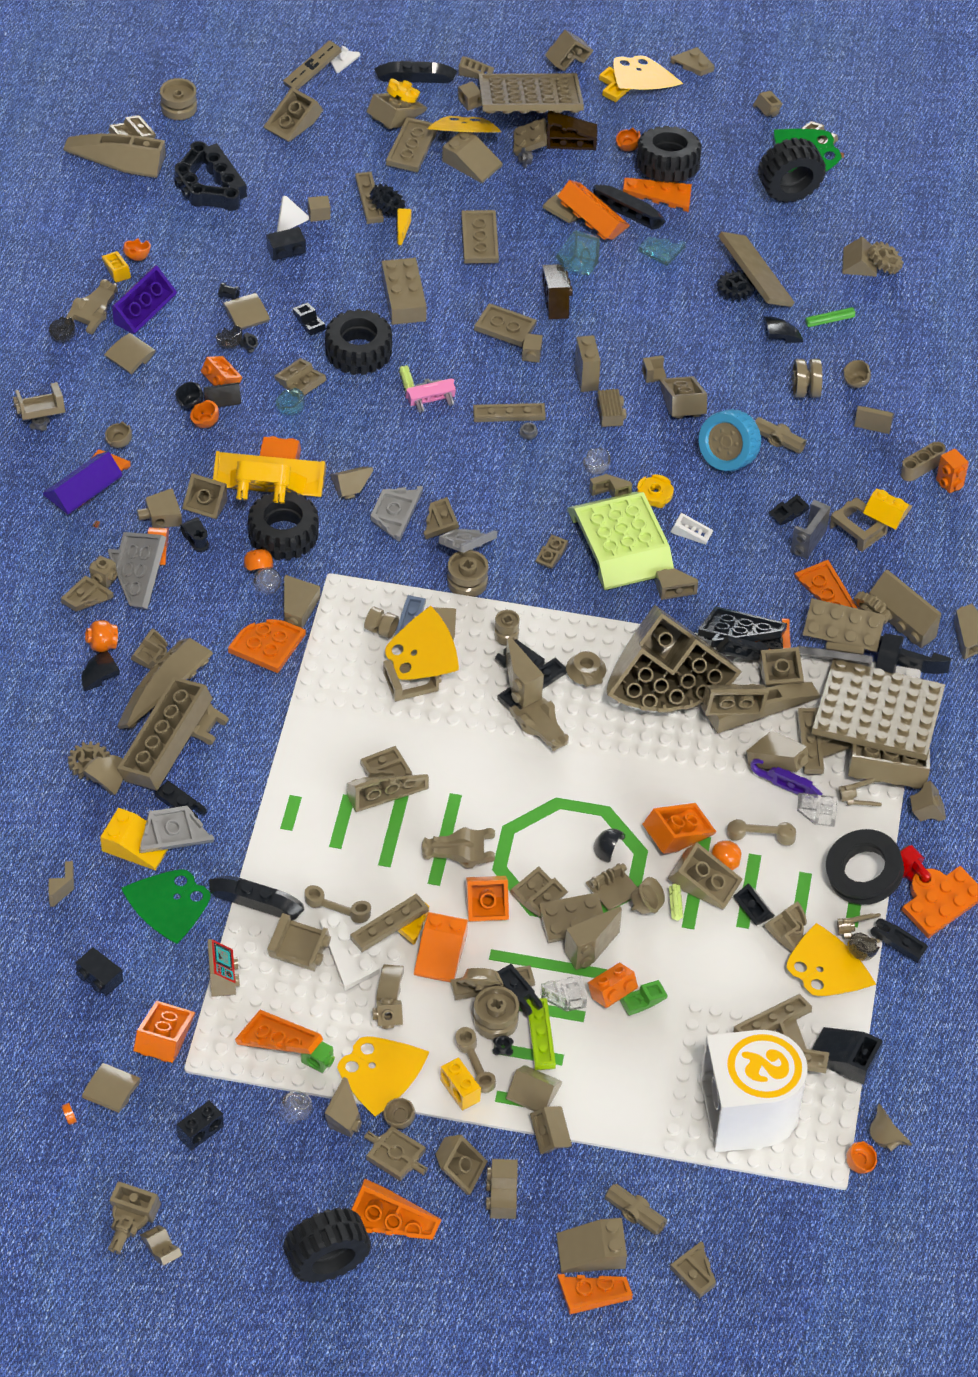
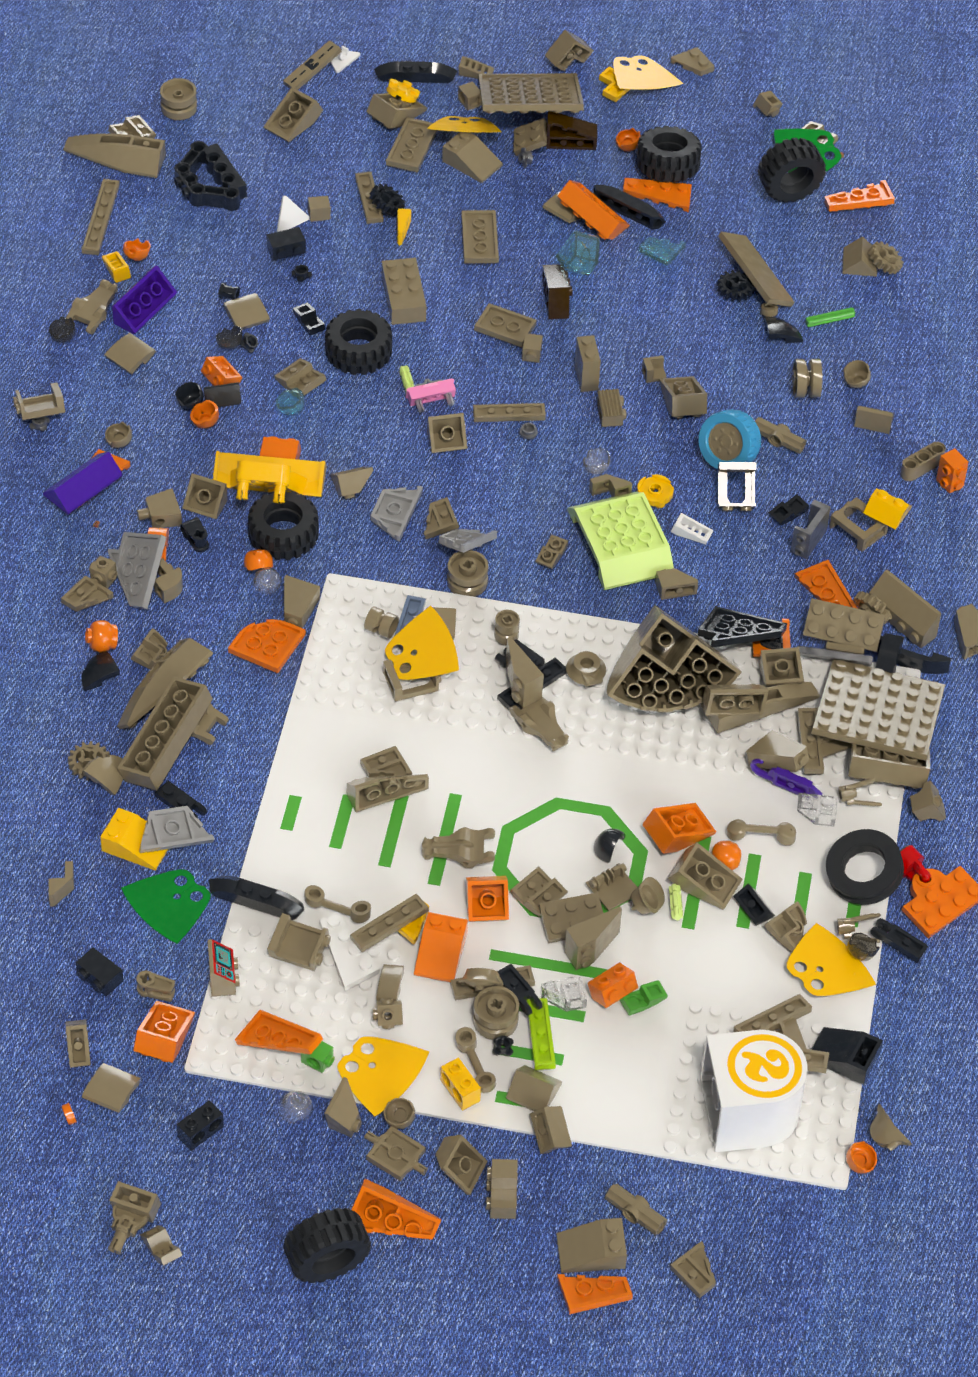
black hinge [717,635,769,661] -> none
none -> dark tan slope [66,1019,91,1067]
none -> dark tan tile [82,179,120,255]
none -> dark tan piece [136,970,175,1002]
none -> dark tan brick [154,558,183,604]
none -> black plate [291,265,312,282]
none -> dark tan slope [427,413,468,453]
none -> panel [718,462,756,511]
none -> dark tan tile [760,303,778,317]
none -> orange wing [824,180,895,212]

